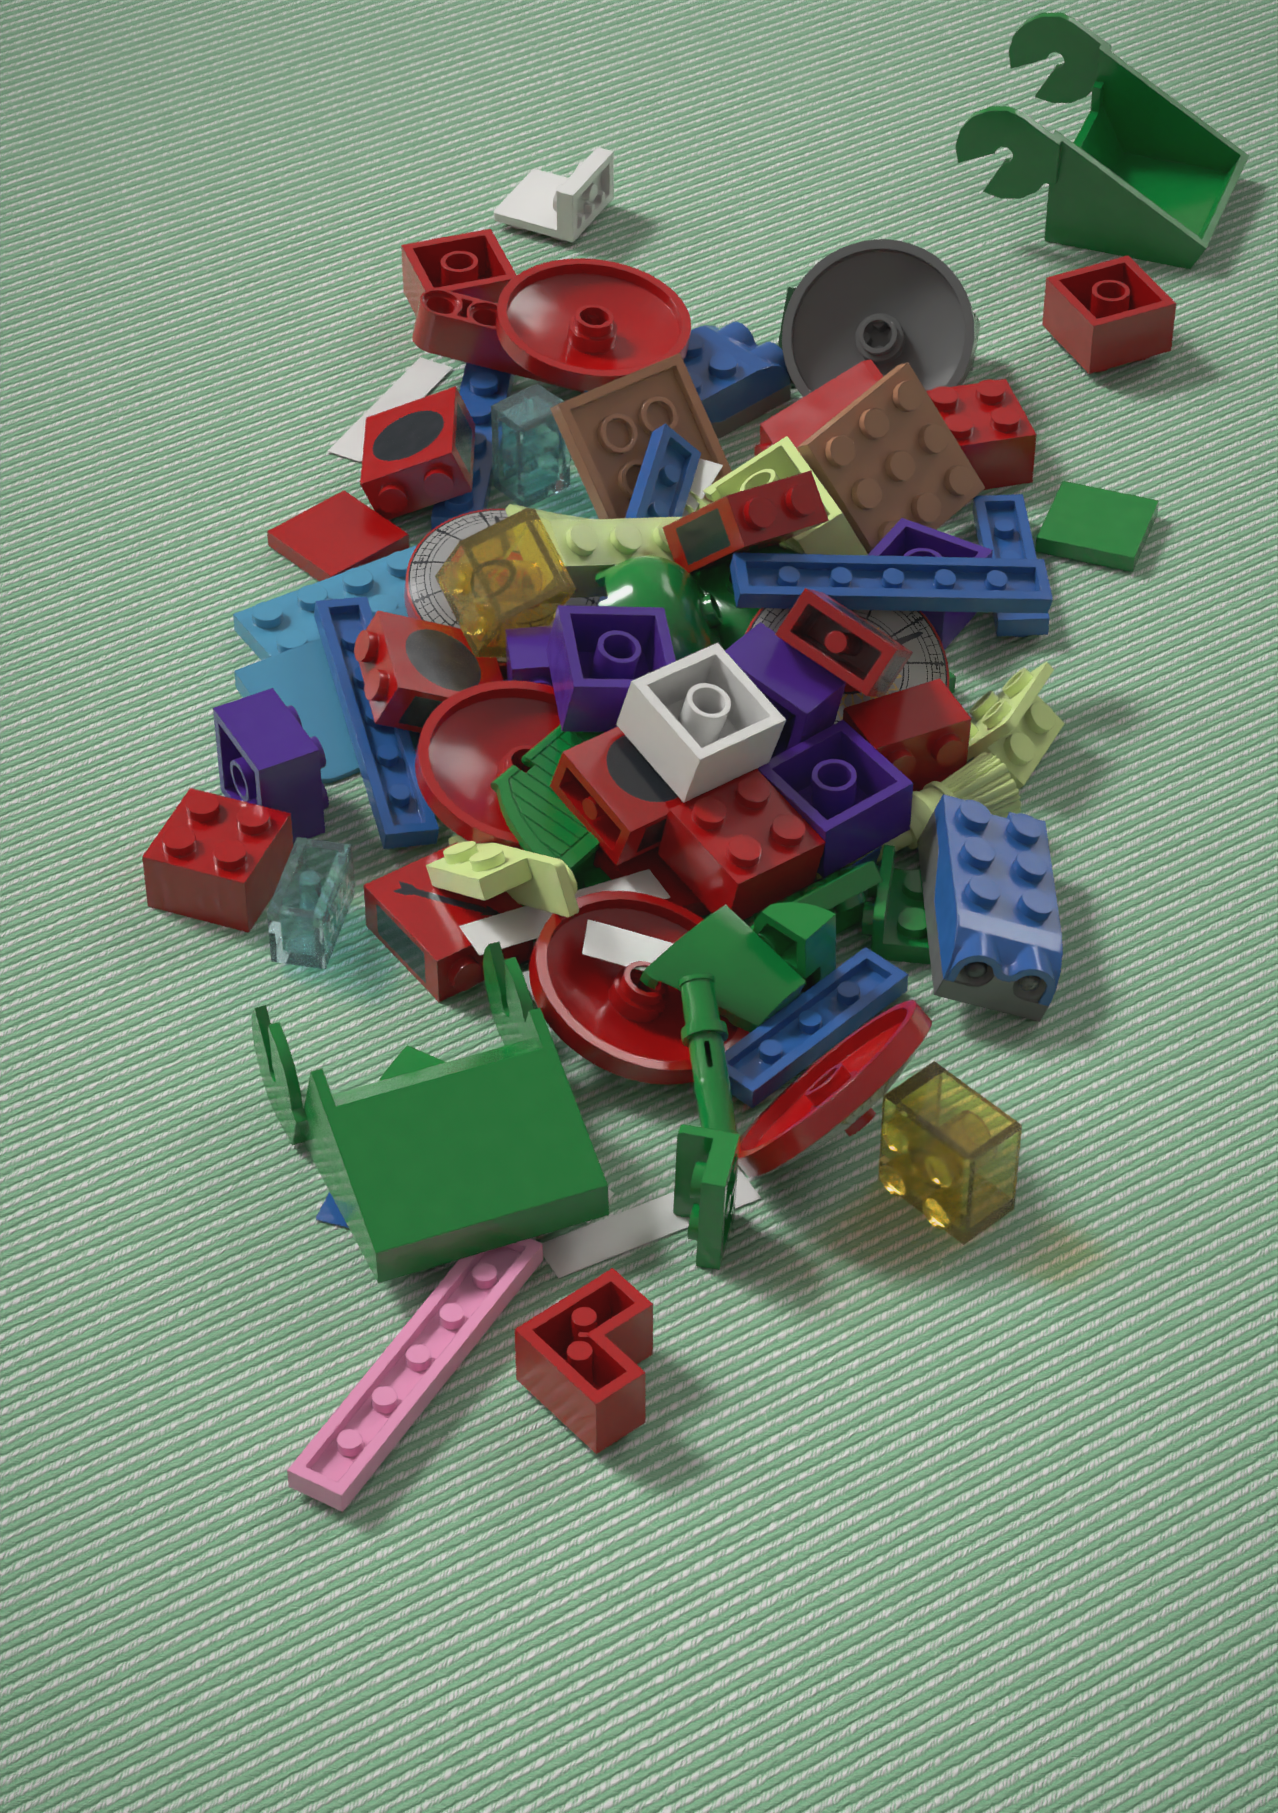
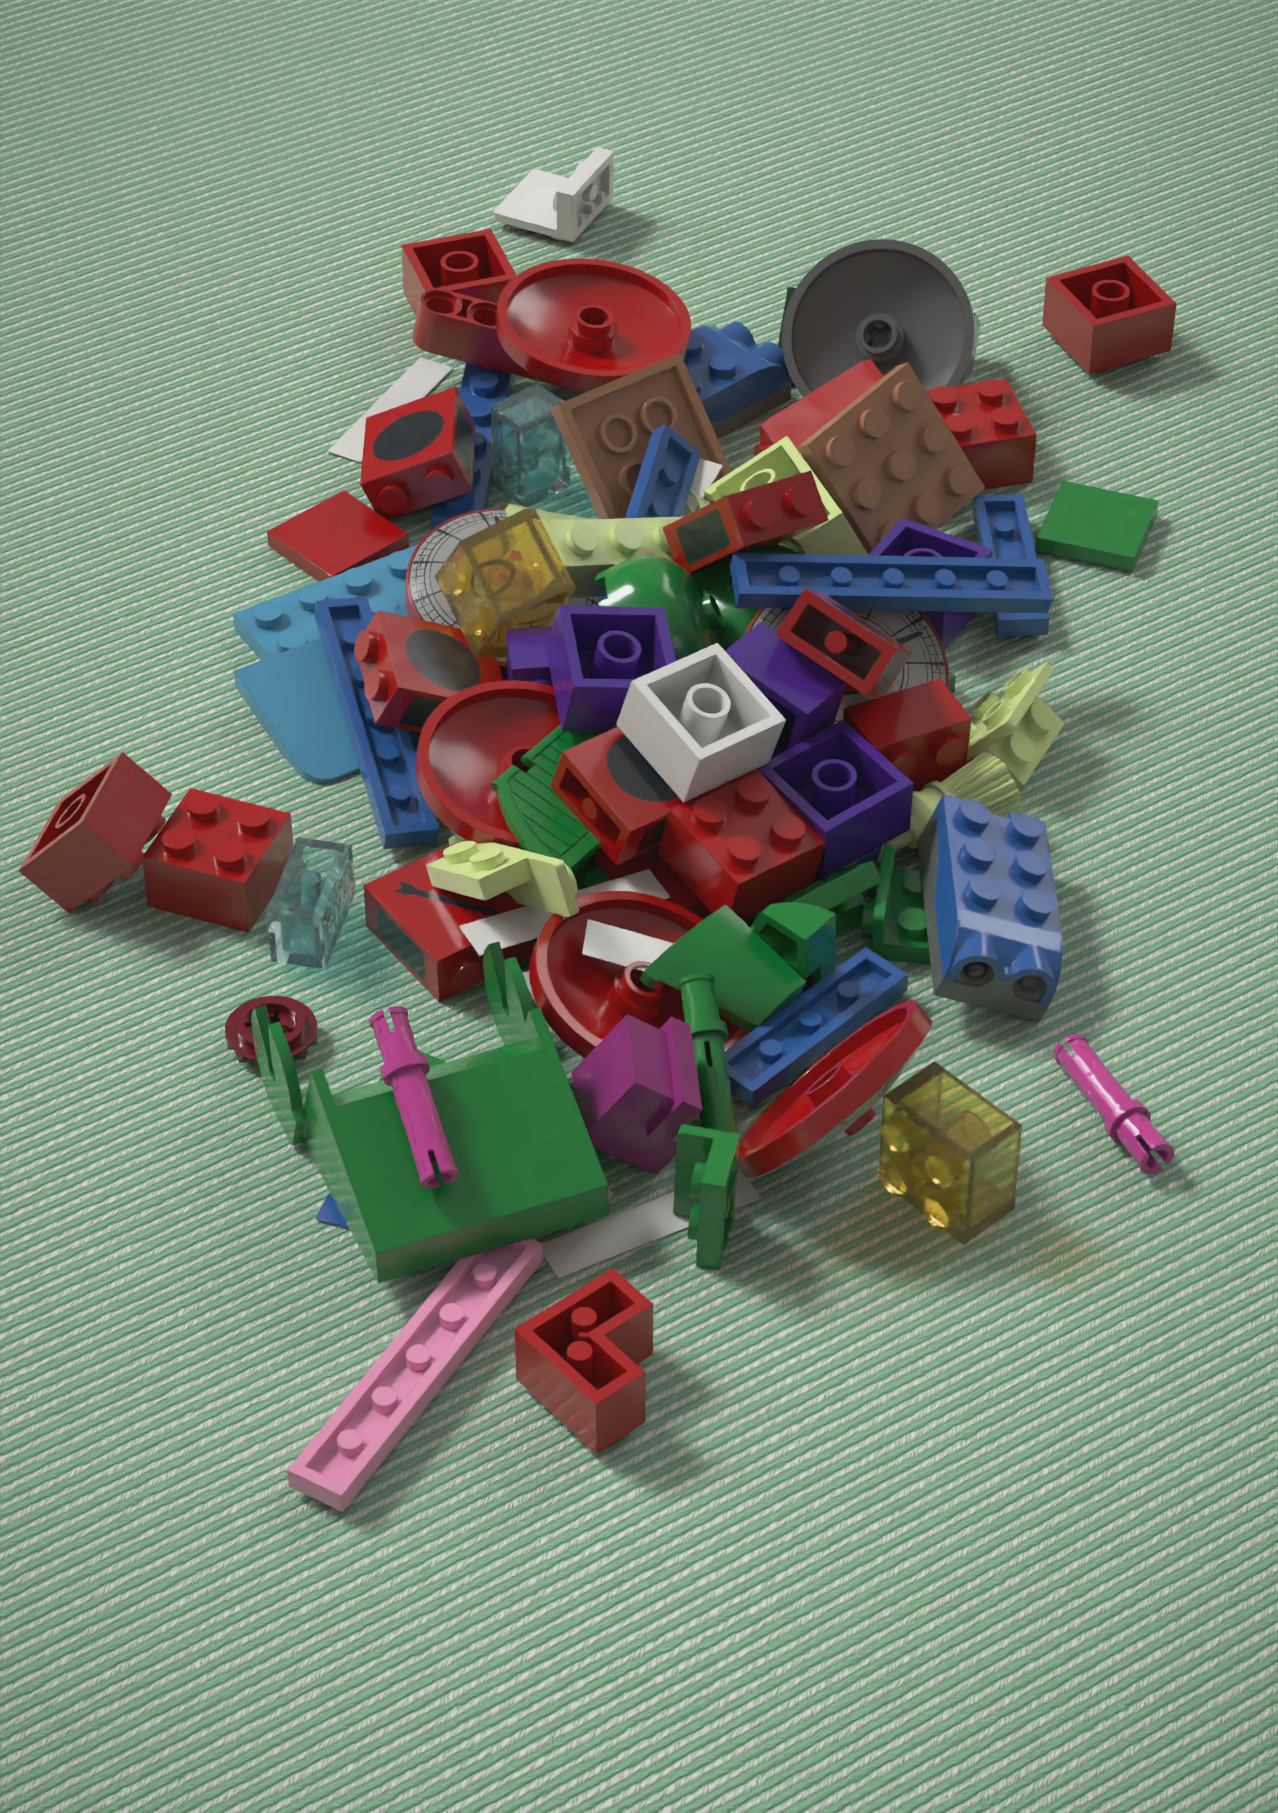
dark purple brick [213,688,329,844] -> none
green piece [955,12,1249,269] -> none
none -> red brick [19,751,172,913]
none -> dark red gear [225,996,318,1068]
none -> dark pink pin [369,1006,459,1188]
none -> magenta plate [572,1014,702,1175]
none -> dark pink pin [1053,1034,1174,1174]

